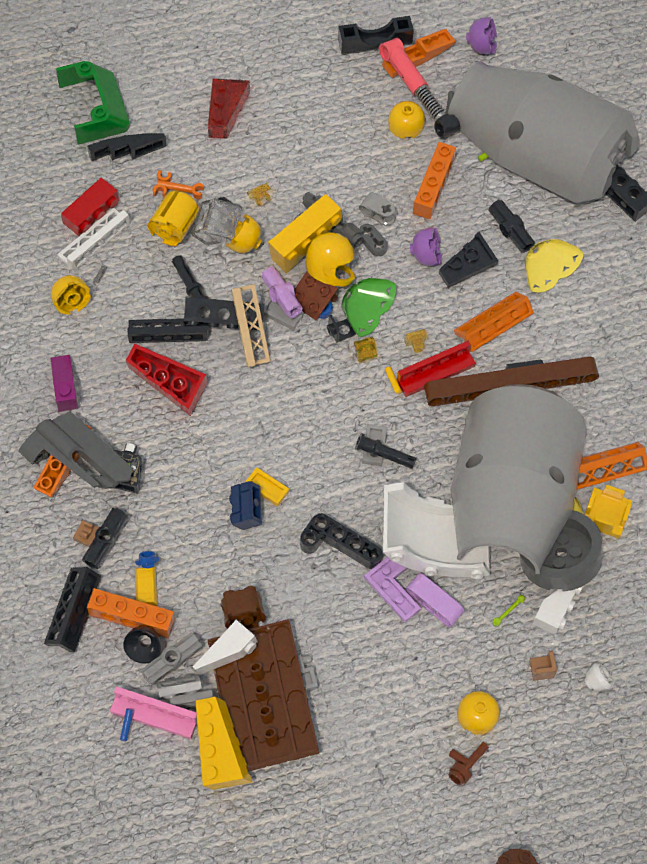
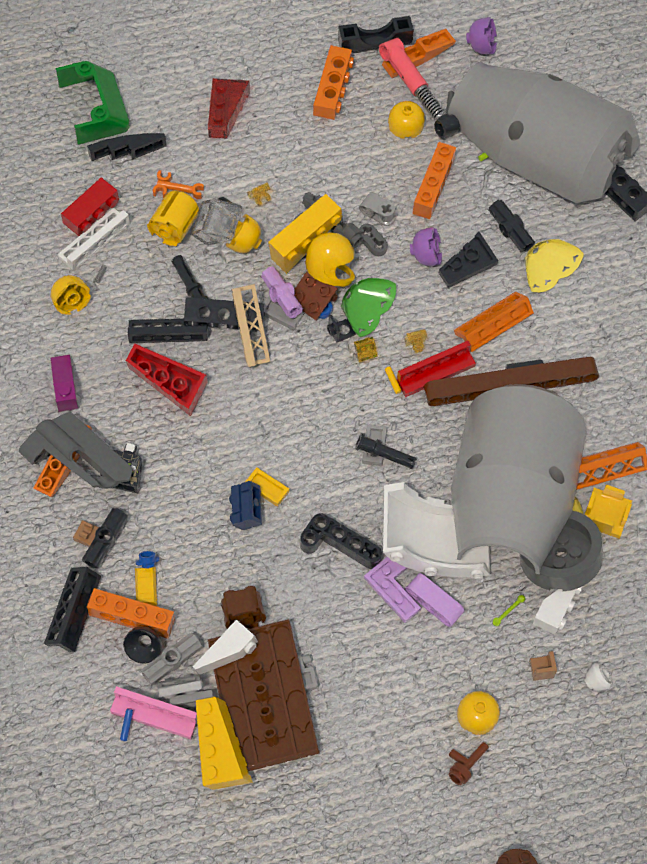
none -> orange brick [313,45,354,120]

